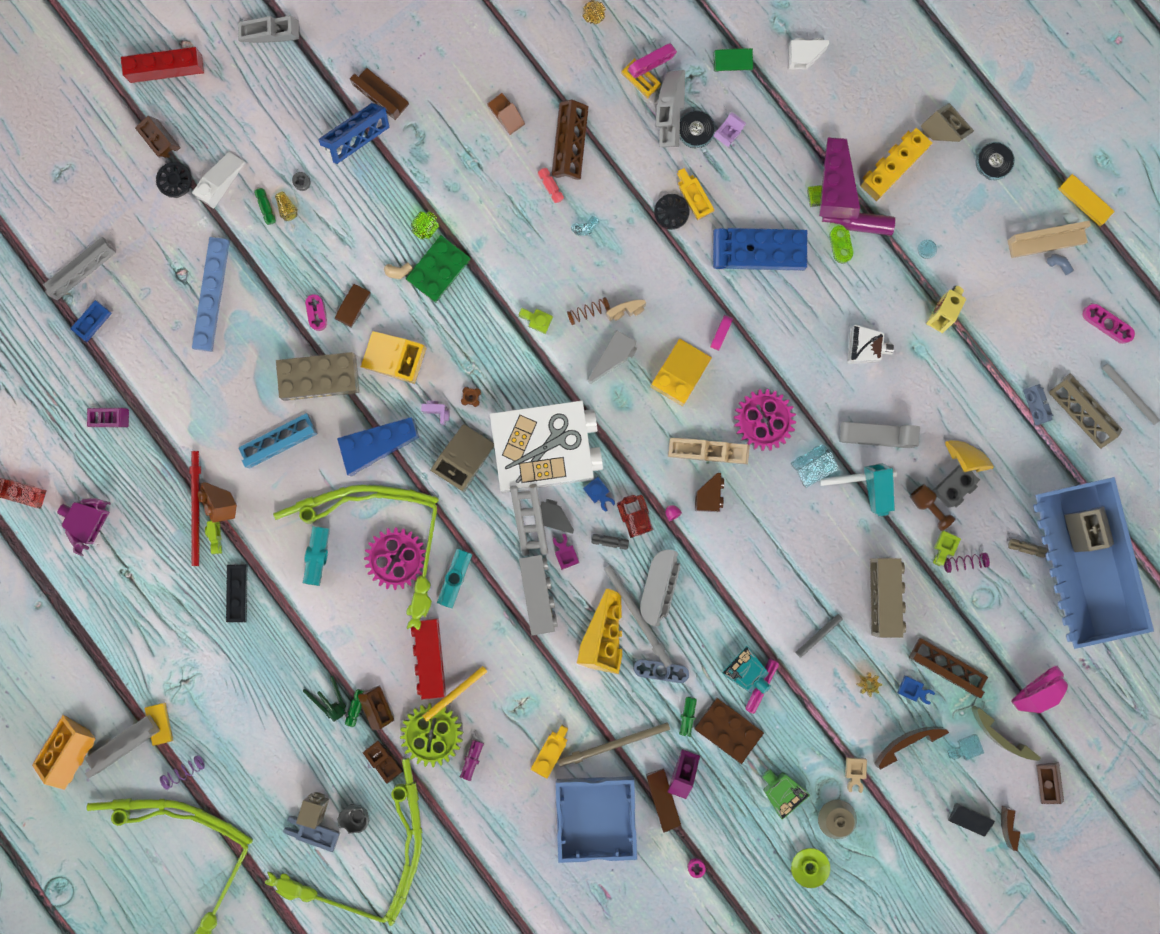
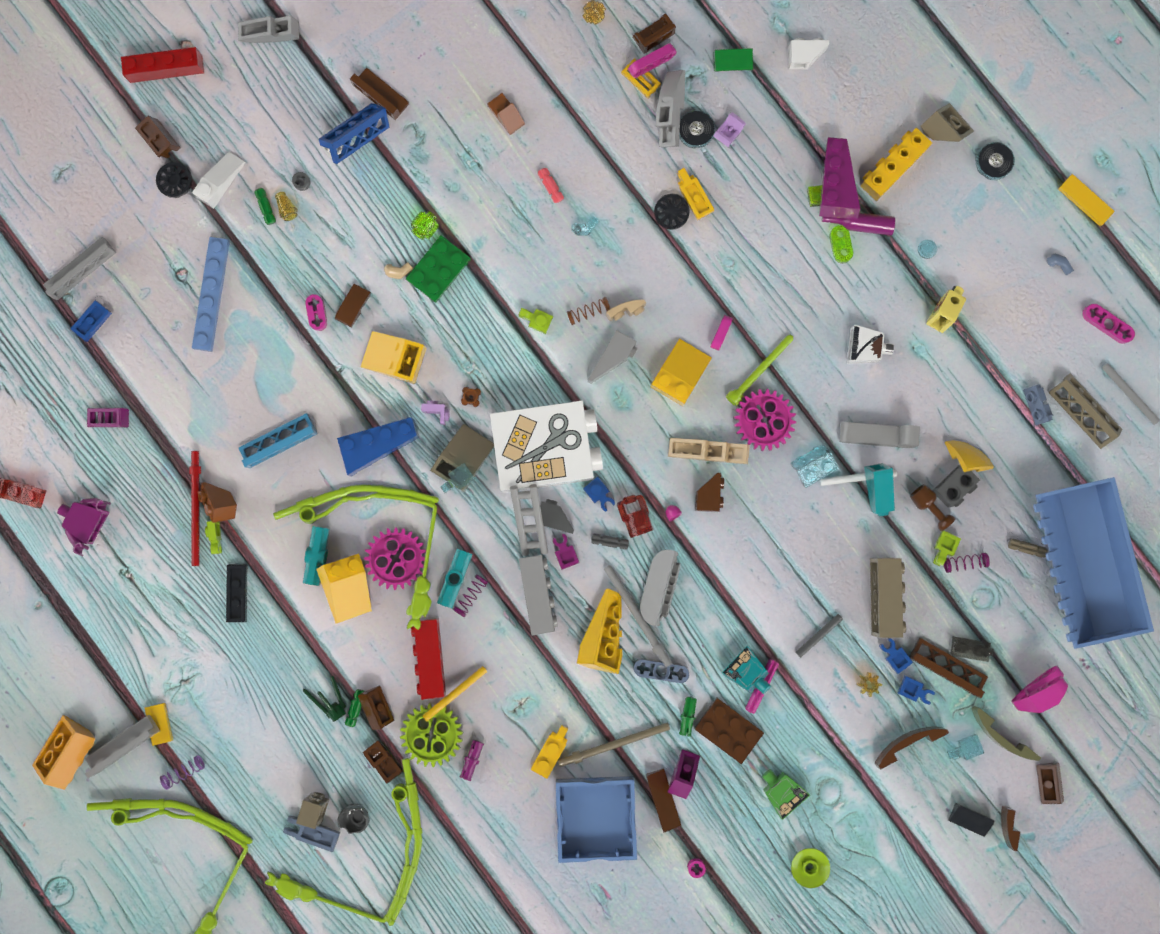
dark tan brick [276,352,360,401] -> none
reddish brown fence [552,99,589,180] -> none
blue hinge [713,228,807,271] -> none
dark tan cone [818,800,857,839] -> none
tan plate [845,757,867,793] -> none
tan fence [1007,221,1091,258] -> none
dark tan slope [1064,506,1114,552] -> none
none -> yellow slope [316,553,372,624]
none -> clear light blue plate [440,463,475,494]
none -> magenta piece [453,574,488,617]
none -> reddish brown hinge [632,13,676,54]
none -> lime piece [725,335,794,406]
none -> blue plate [879,638,913,674]
none -> clear smoke hinge [950,636,994,662]

